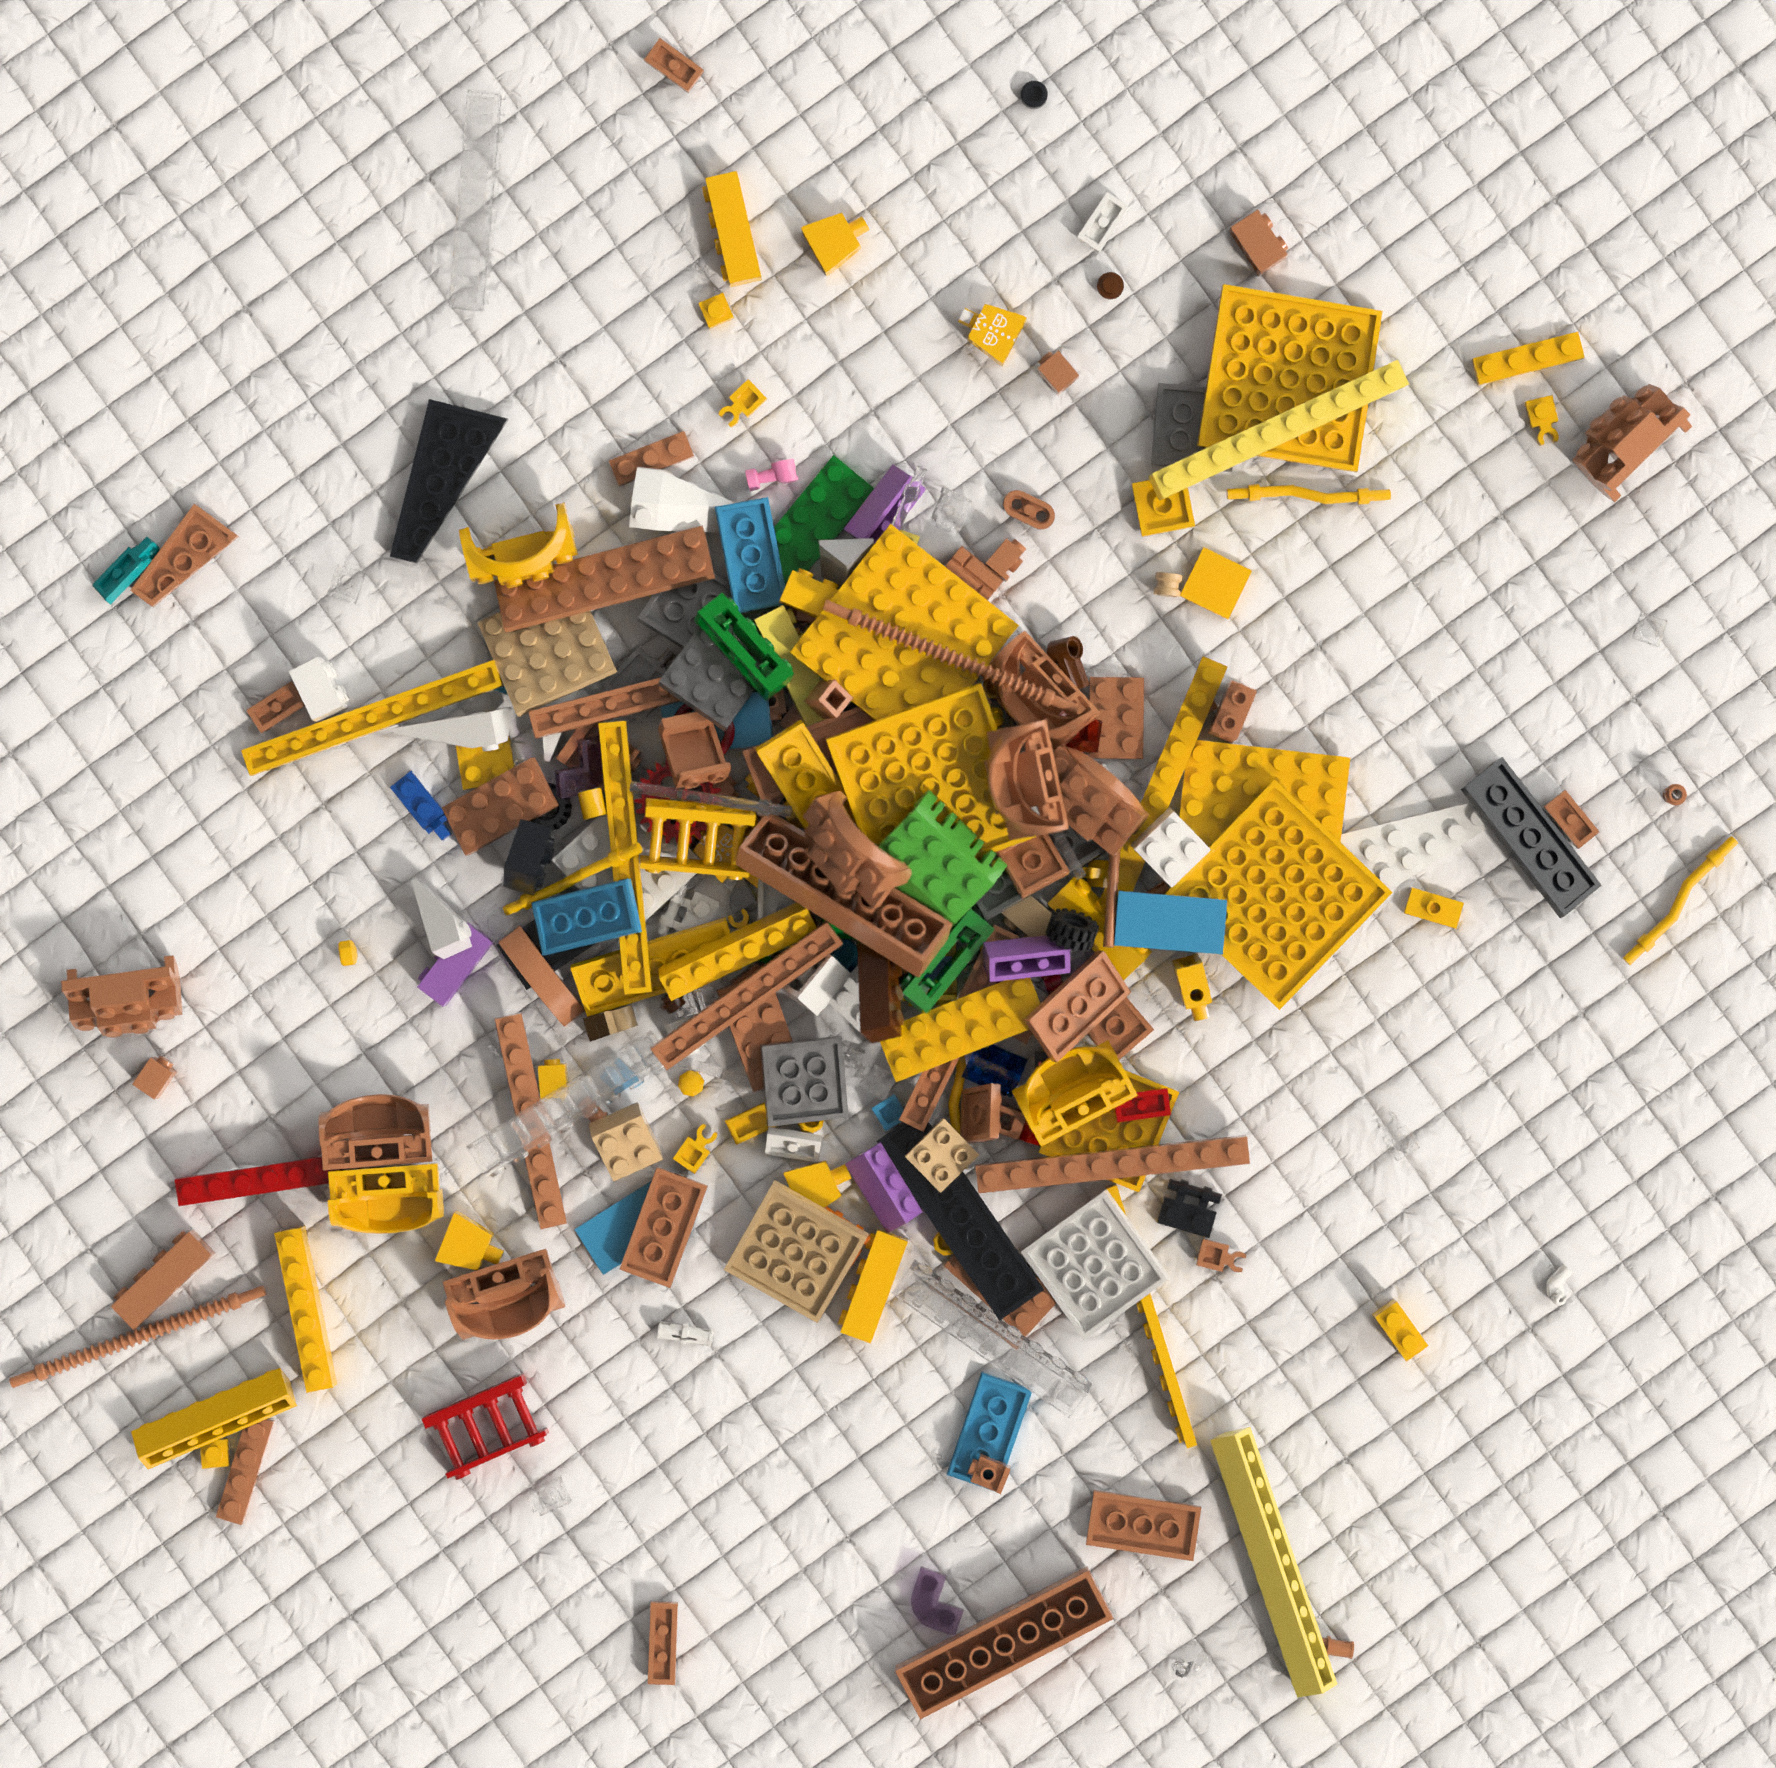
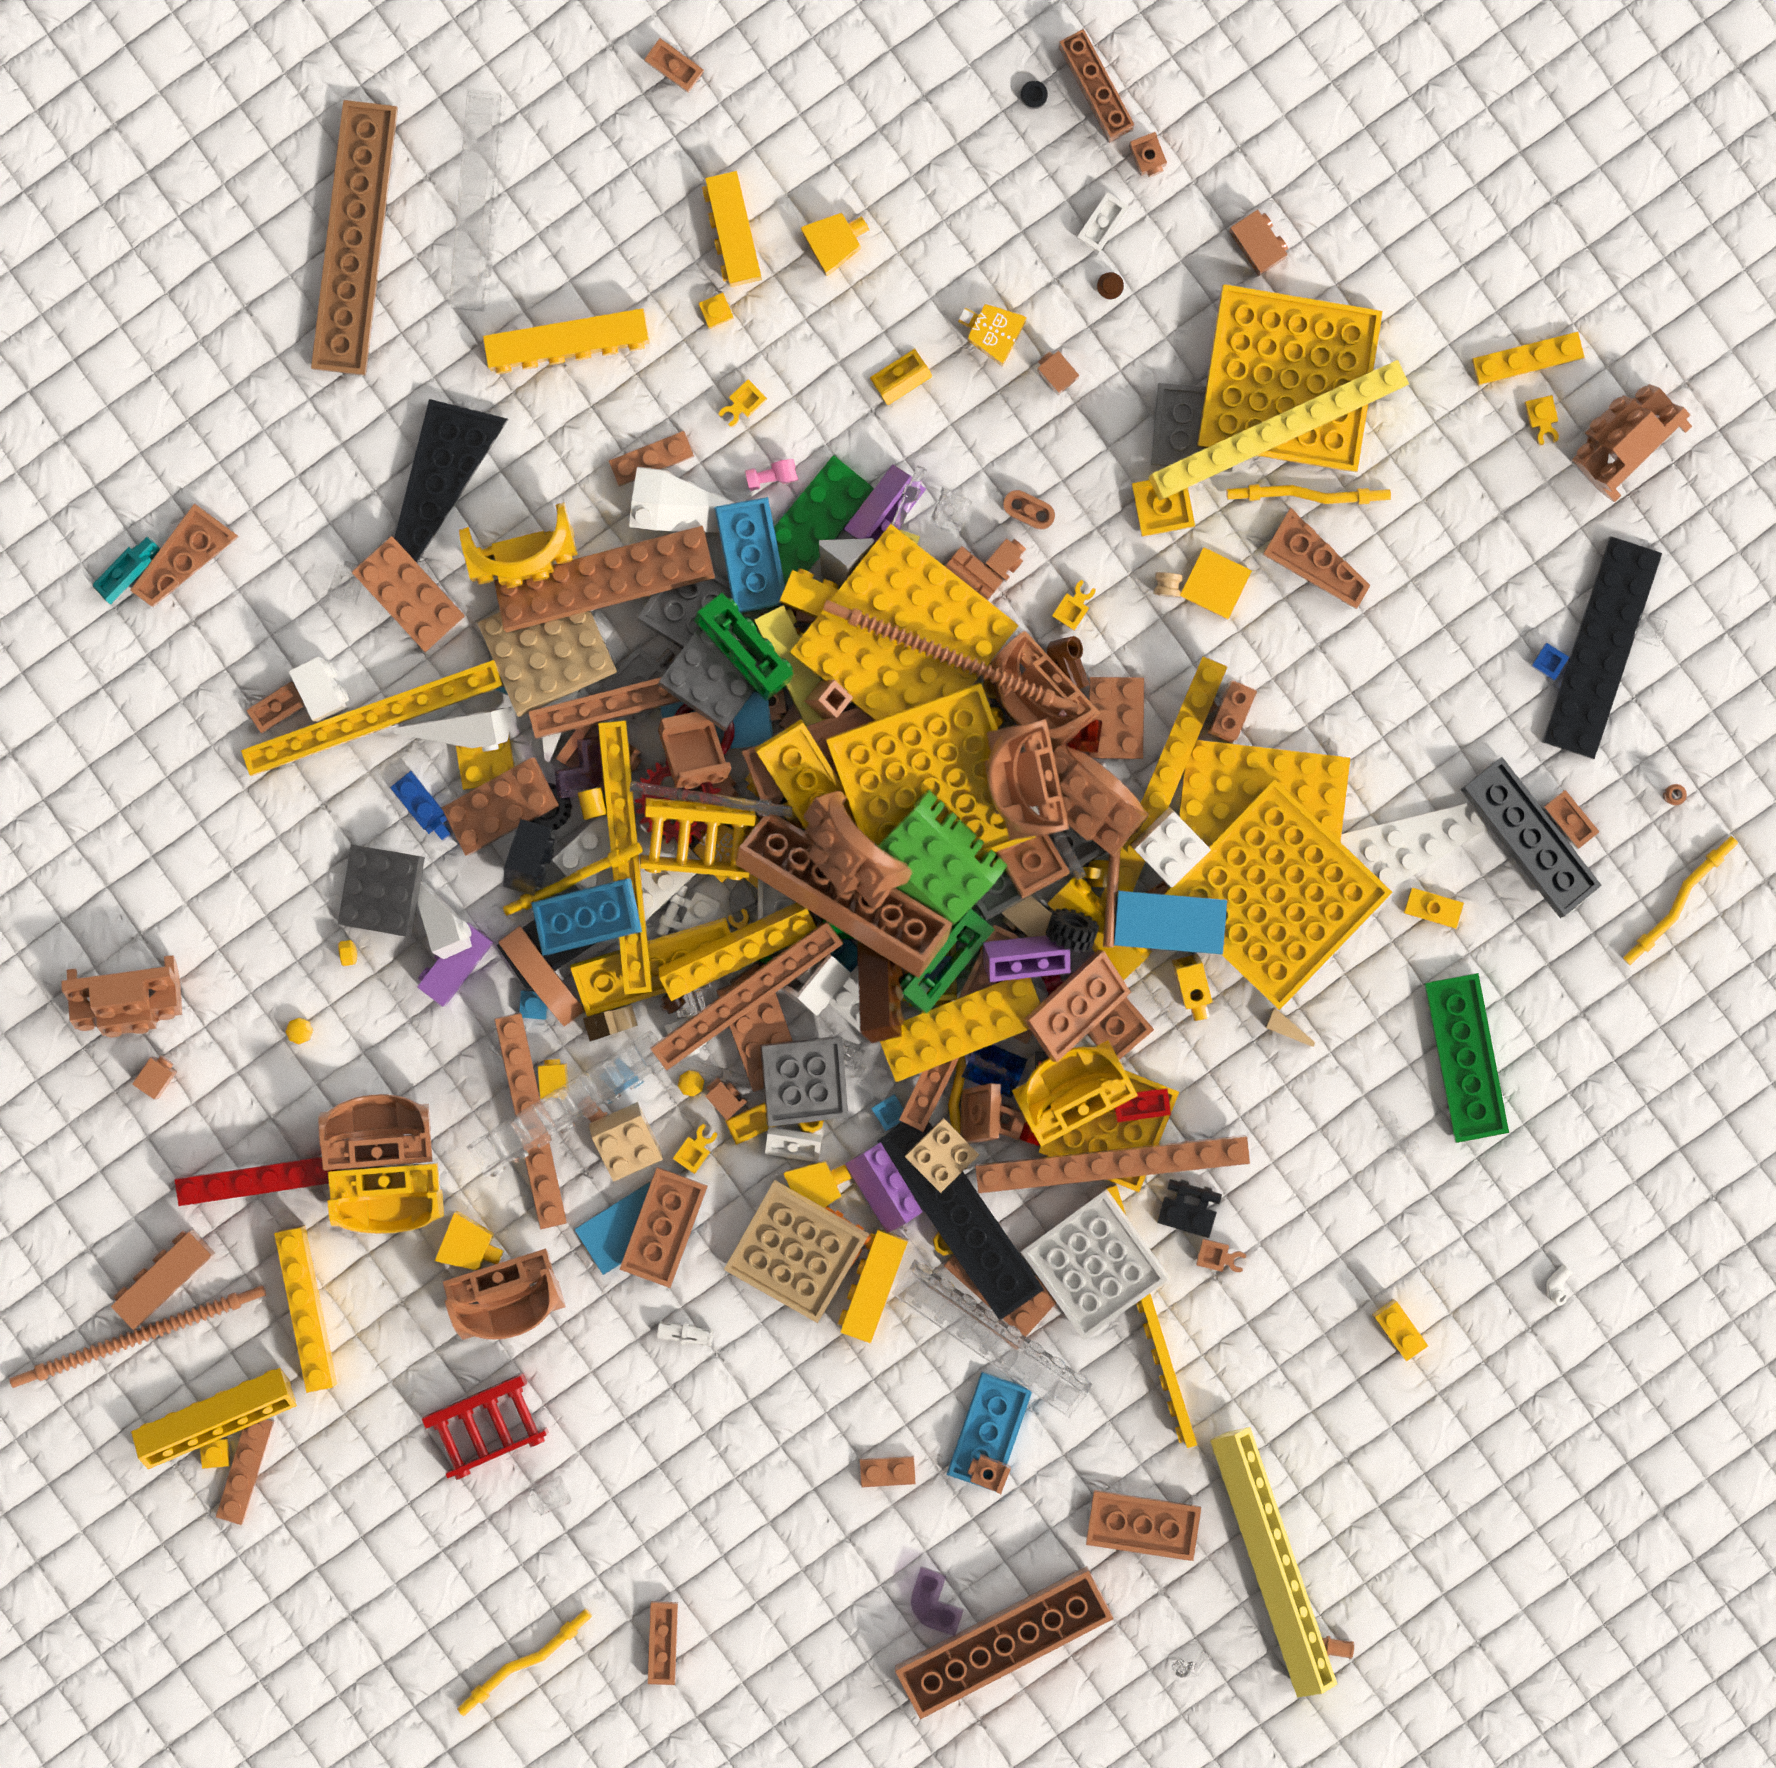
none -> yellow tile [285,1017,314,1044]
none -> medium nougat plate [311,100,398,376]
none -> flat silver plate [338,844,425,937]
none -> nougat plate [351,535,465,652]
none -> yellow bar [457,1608,592,1716]
none -> yellow brick [483,308,650,374]
none -> dark azure plate [519,990,548,1020]
none -> nougat brick [705,1077,748,1120]
none -> nougat plate [860,1456,916,1487]
none -> yellow slope [869,349,932,405]
none -> yellow plate [1052,580,1096,631]
none -> nougat brick [1059,29,1134,143]
none -> nougat brick [1129,132,1167,177]
none -> nougat wing [1263,508,1371,609]
none -> tan piece [1265,1007,1315,1047]
none -> green plate [1424,973,1509,1143]
none -> blue plate [1531,643,1569,681]
none -> black plate [1542,536,1662,759]

